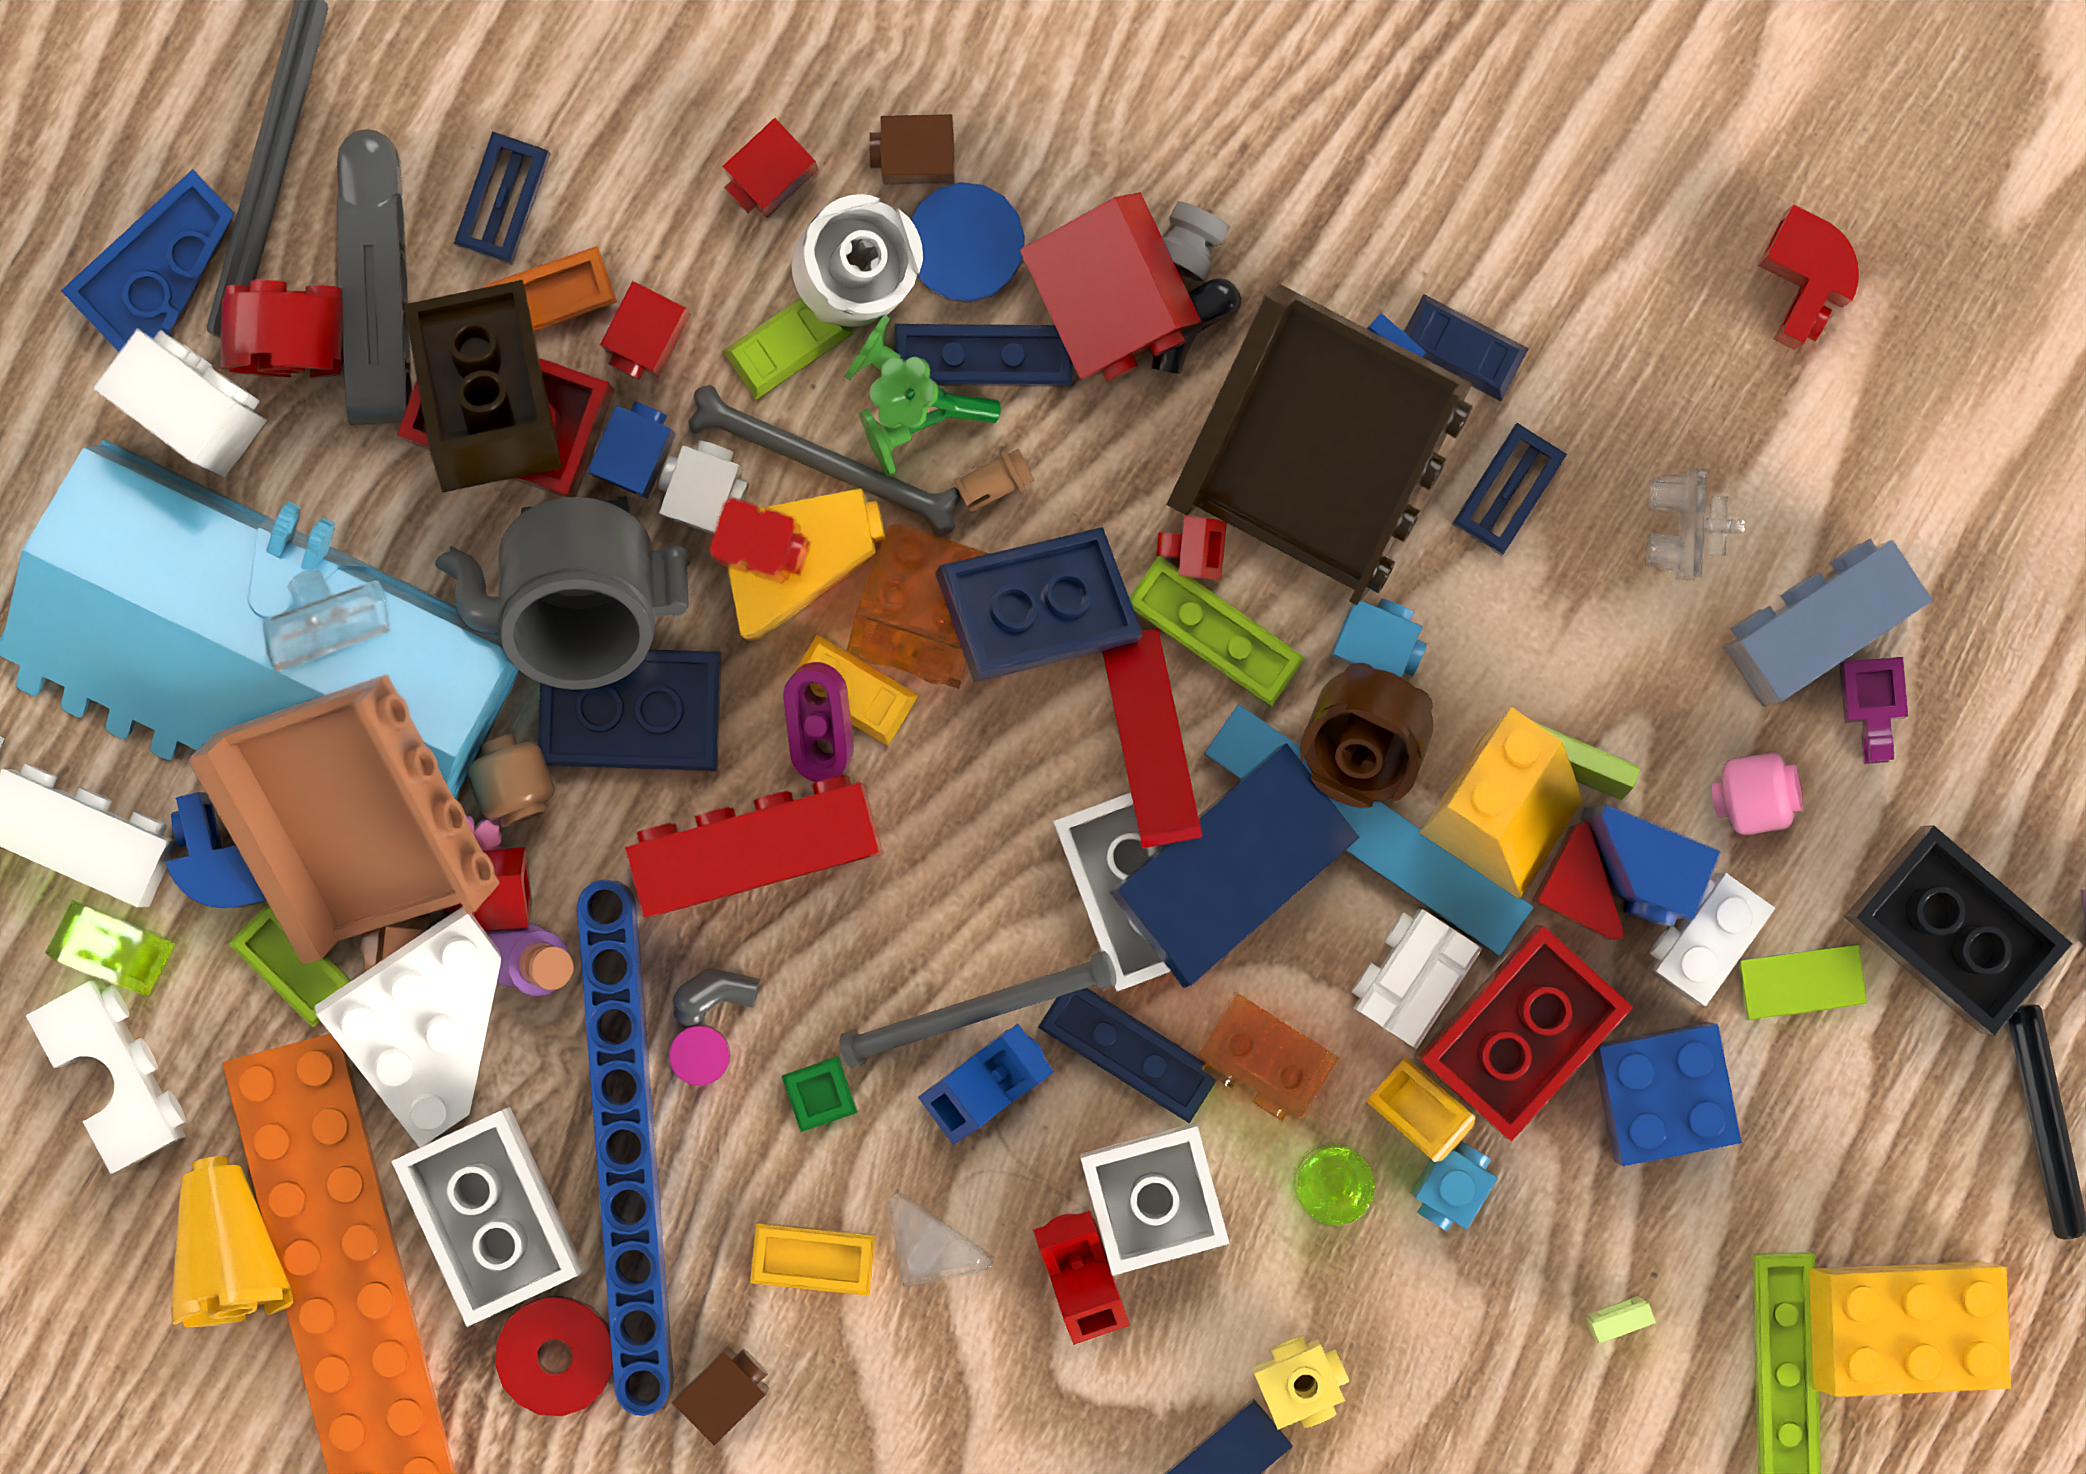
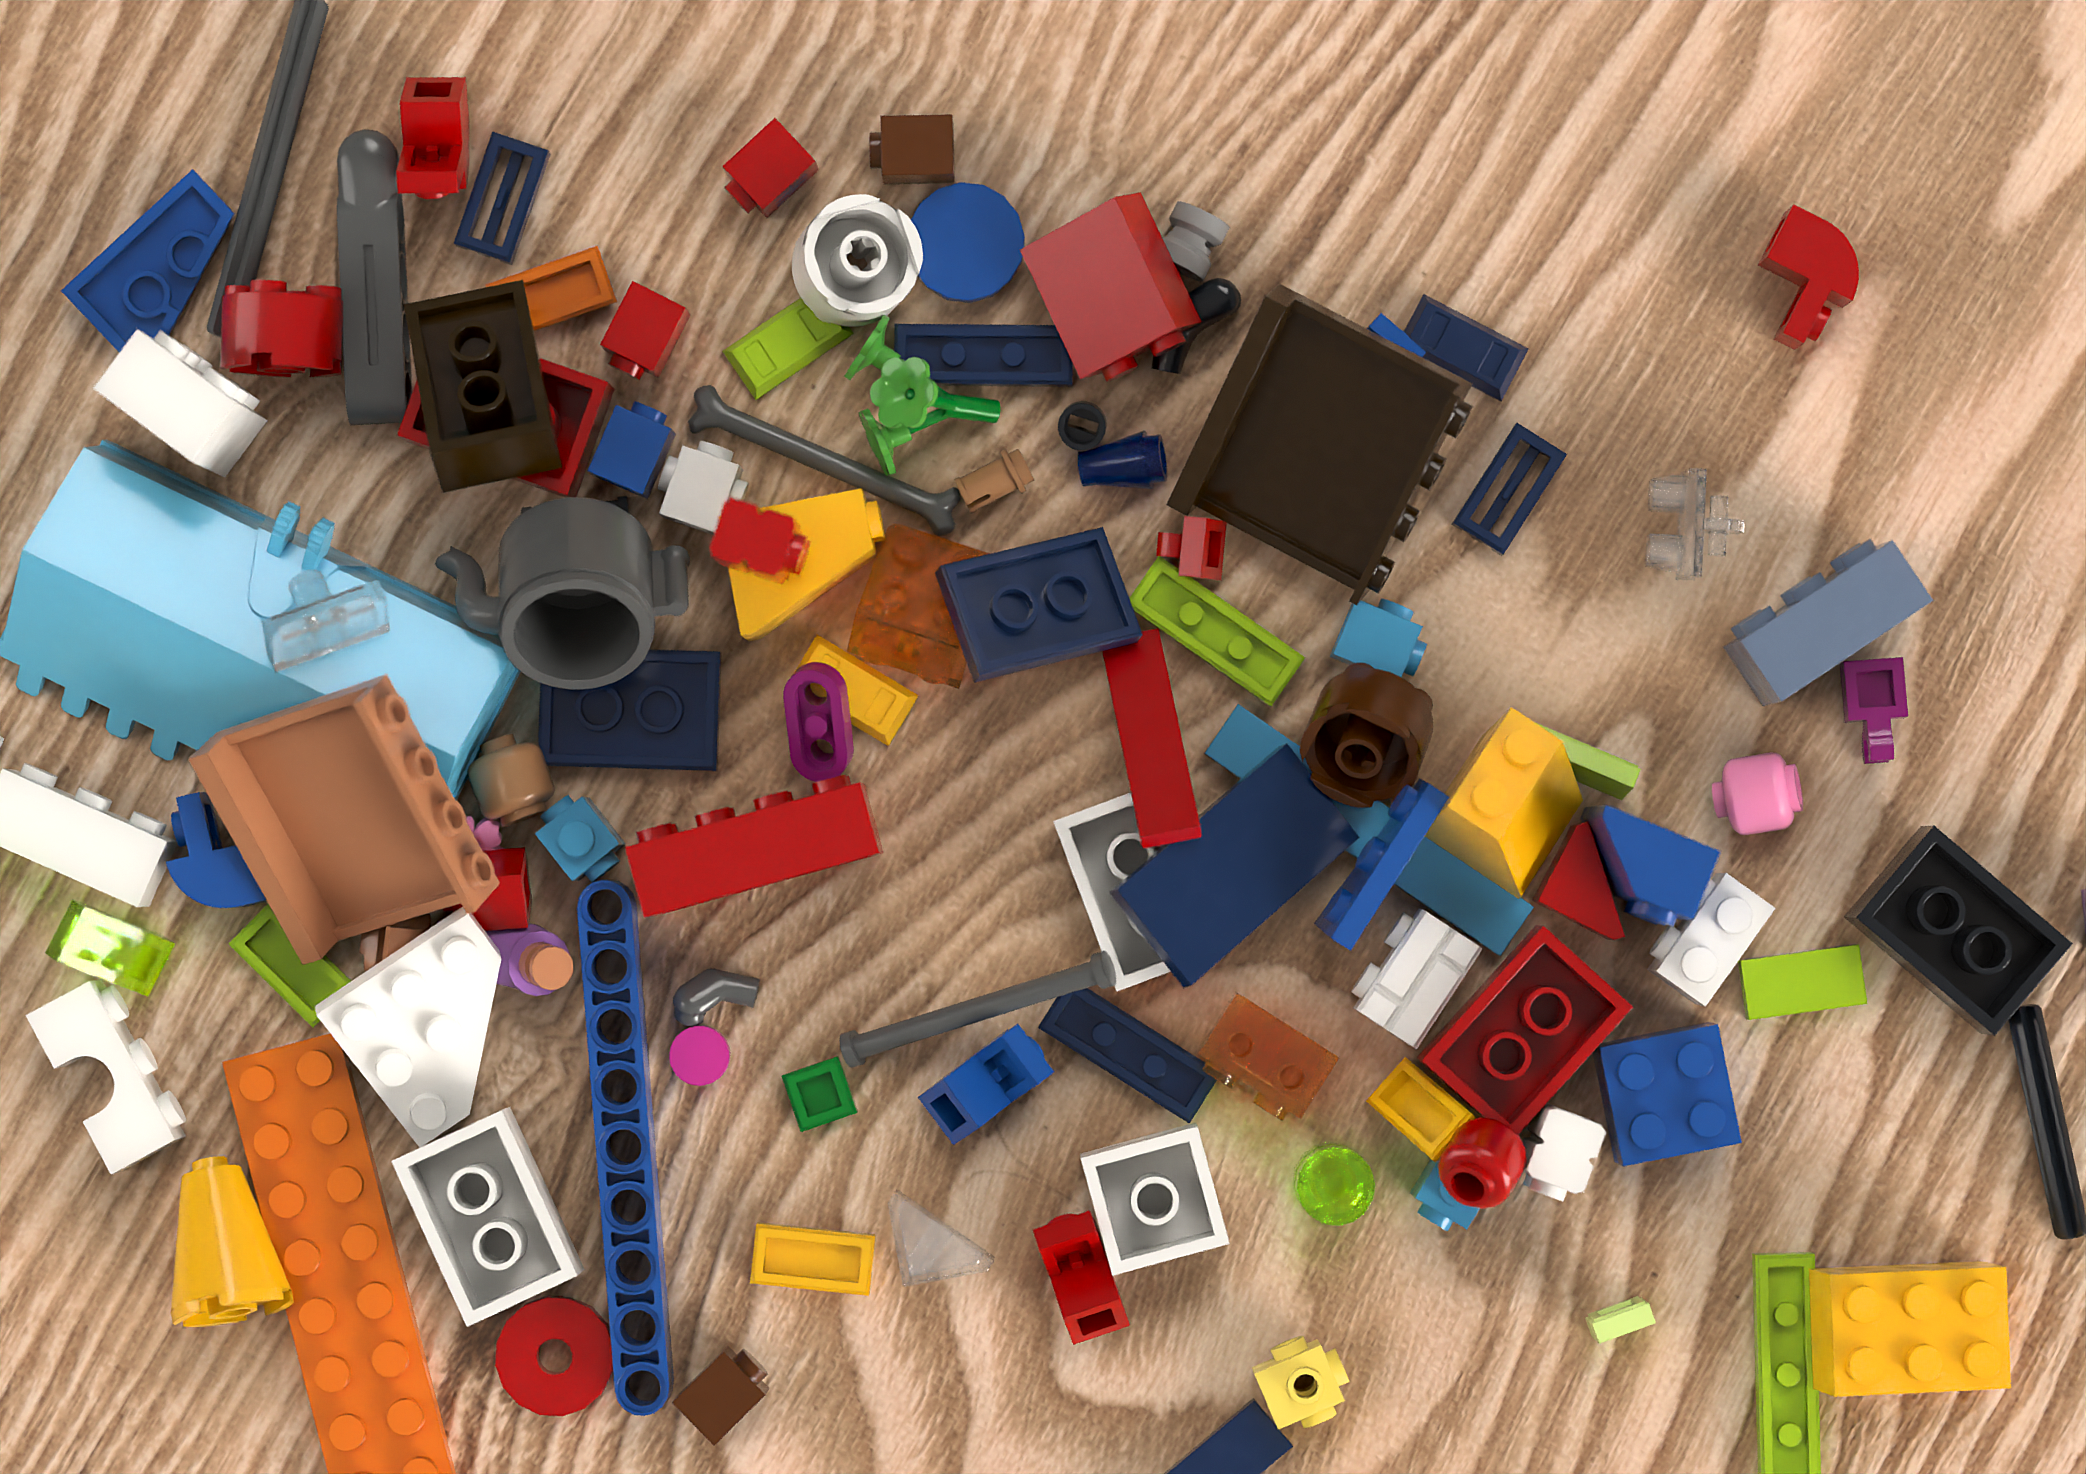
none -> red brick [396,77,469,199]
none -> dark azure brick [535,795,626,883]
none -> black hinge [1058,401,1107,451]
none -> clear blue cone [1078,430,1168,489]
none -> blue wing [1314,778,1450,951]
none -> red head [1438,1117,1527,1209]
none -> white brick [1522,1103,1606,1201]

